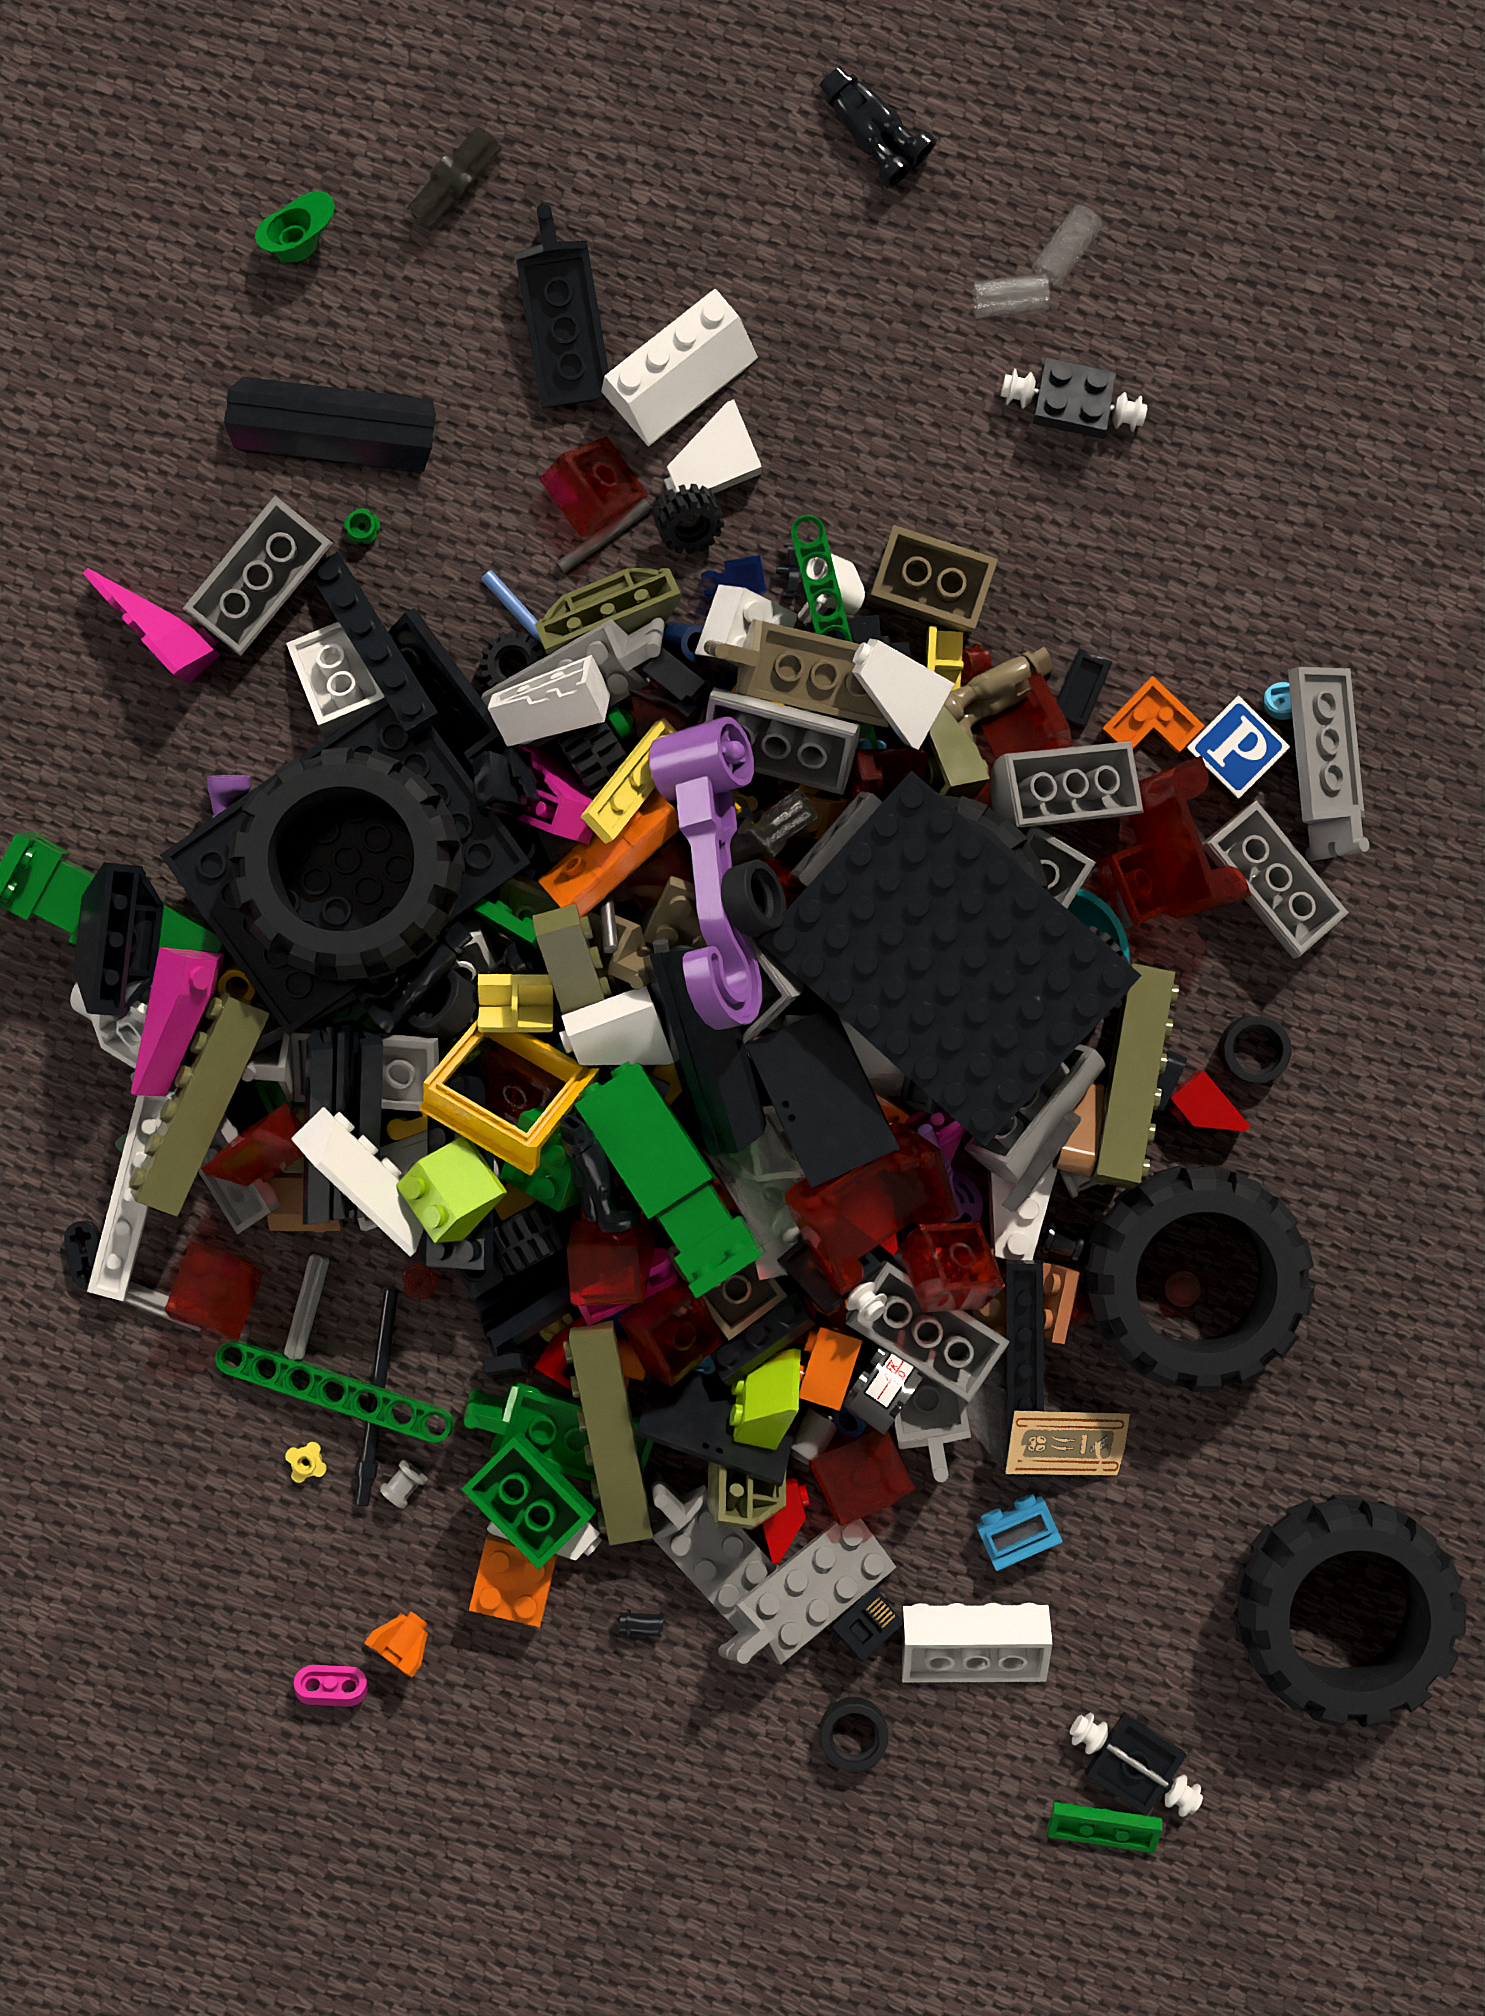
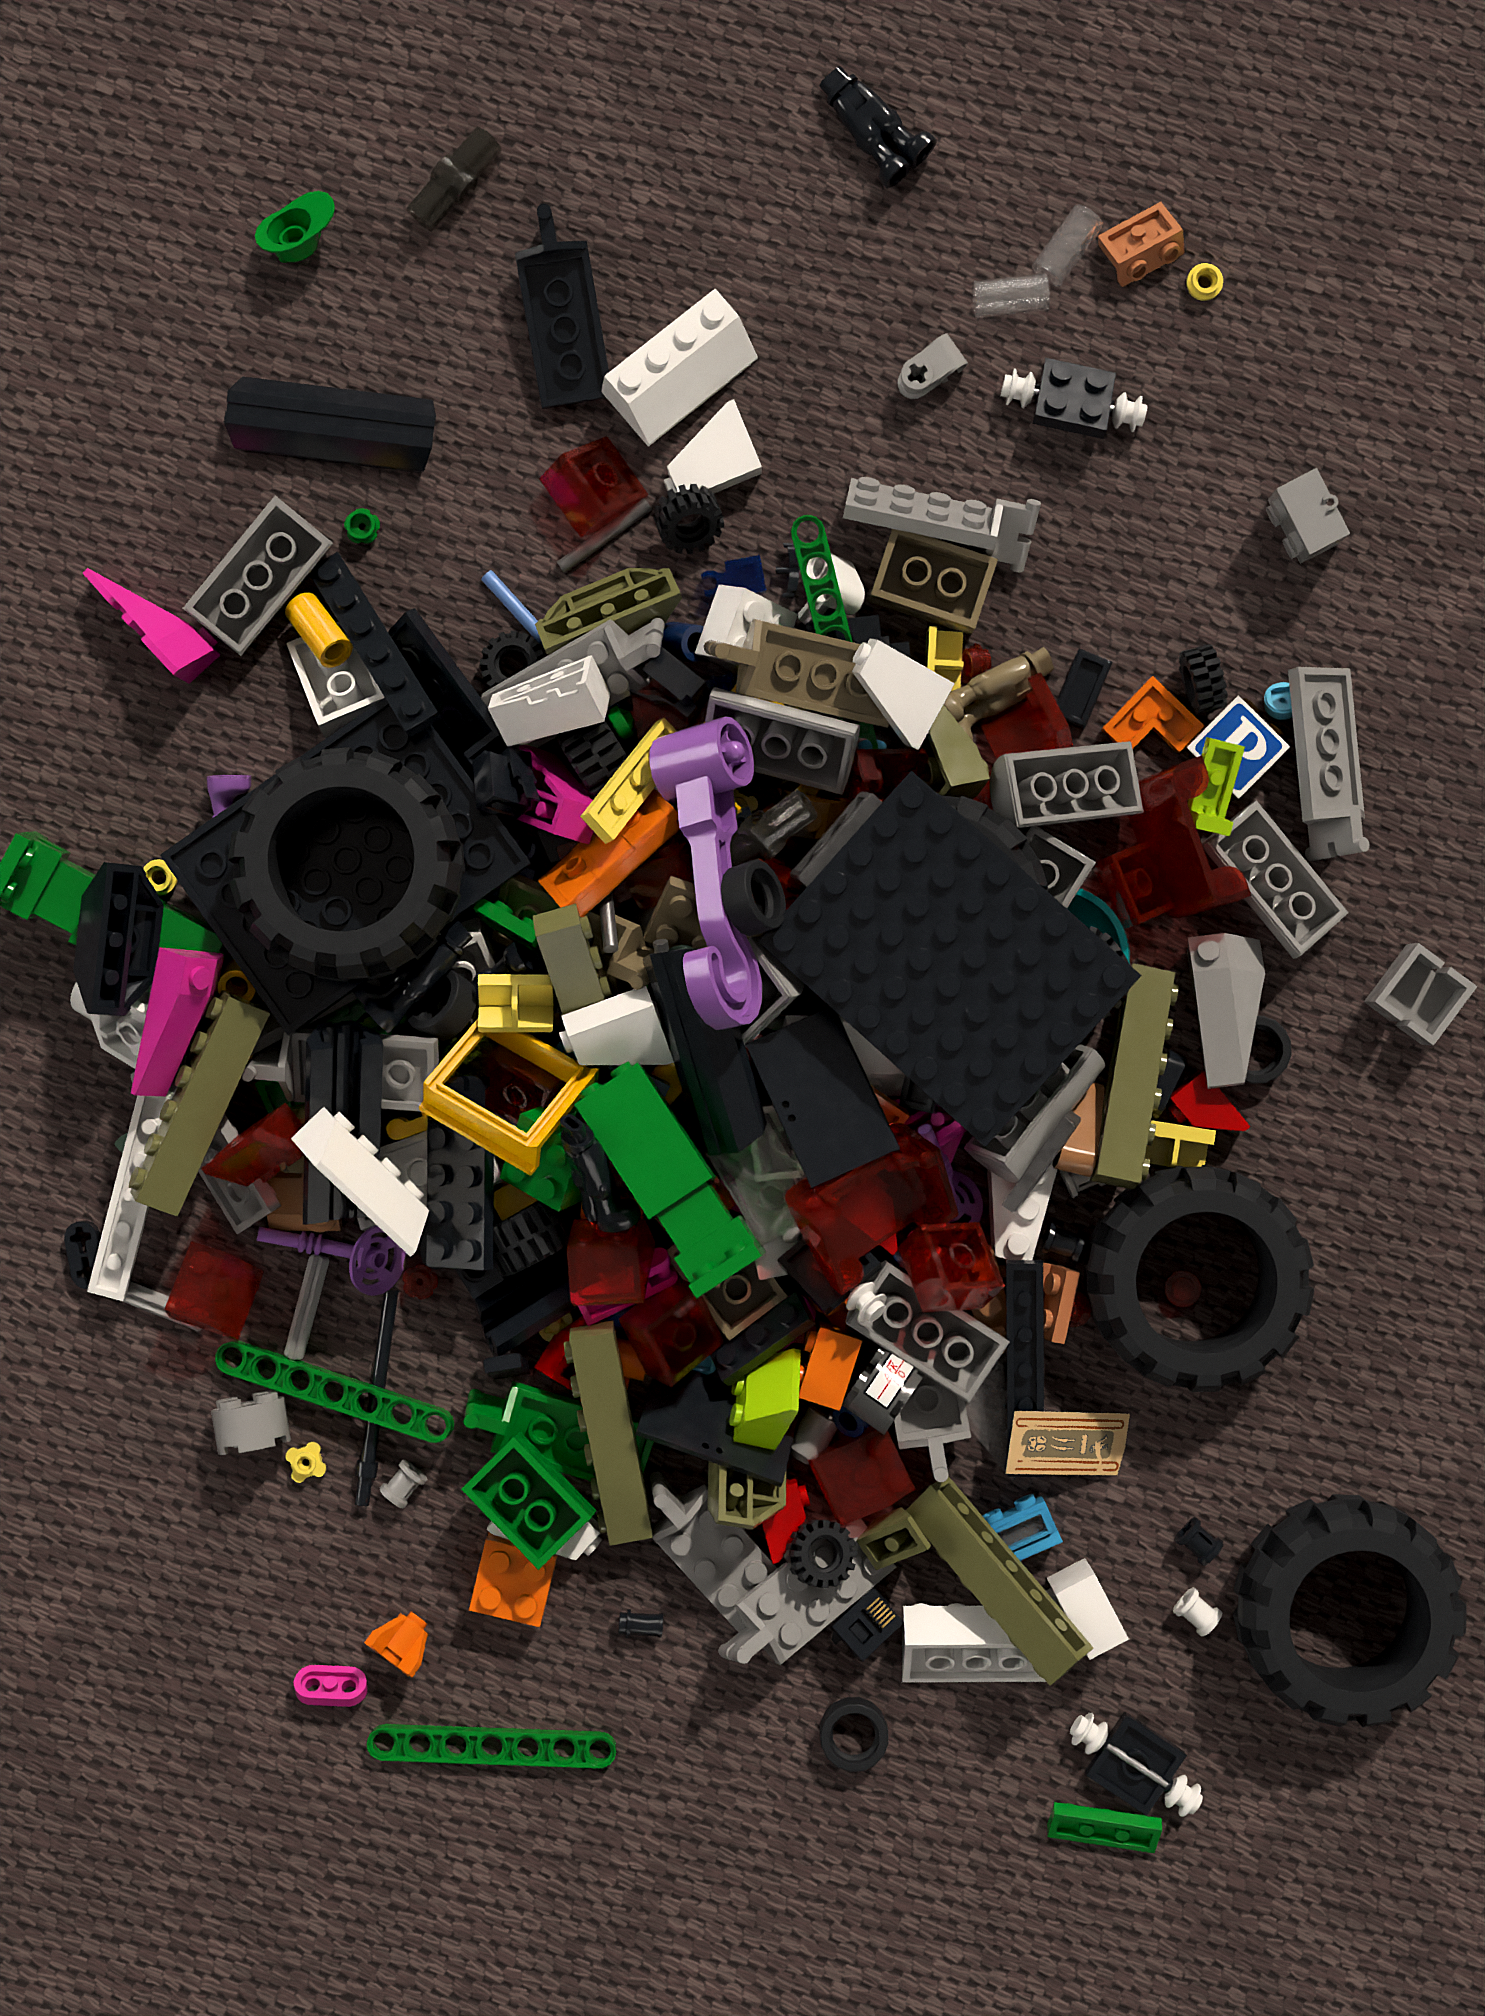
lime slope [396,1136,508,1243] -> none
none -> light yellow plate [143,859,178,896]
none -> light grey brick [211,1390,291,1455]
none -> medium lavender dish [257,1225,407,1296]
none -> yellow pin [285,593,353,668]
none -> green beam [367,1724,617,1768]
none -> black tyre [786,1520,857,1588]
none -> light grey hinge [843,477,1041,572]
none -> olive slope [856,1507,931,1570]
none -> light grey piece [898,333,968,399]
none -> olive brick [906,1476,1094,1686]
none -> white brick [1046,1558,1129,1660]
none -> nougat bracket [1097,202,1185,287]
none -> light yellow panel [1145,1120,1216,1168]
none -> white bush [1173,1587,1222,1637]
none -> lime bracket [1174,737,1245,836]
none -> black bush [1174,1517,1224,1566]
none -> black tyre [1179,644,1228,715]
none -> light yellow plate [1186,263,1223,301]
none -> light grey wedge [1187,933,1265,1089]
none -> light grey brick [1266,468,1350,564]
none -> light grey piece [1364,943,1477,1046]

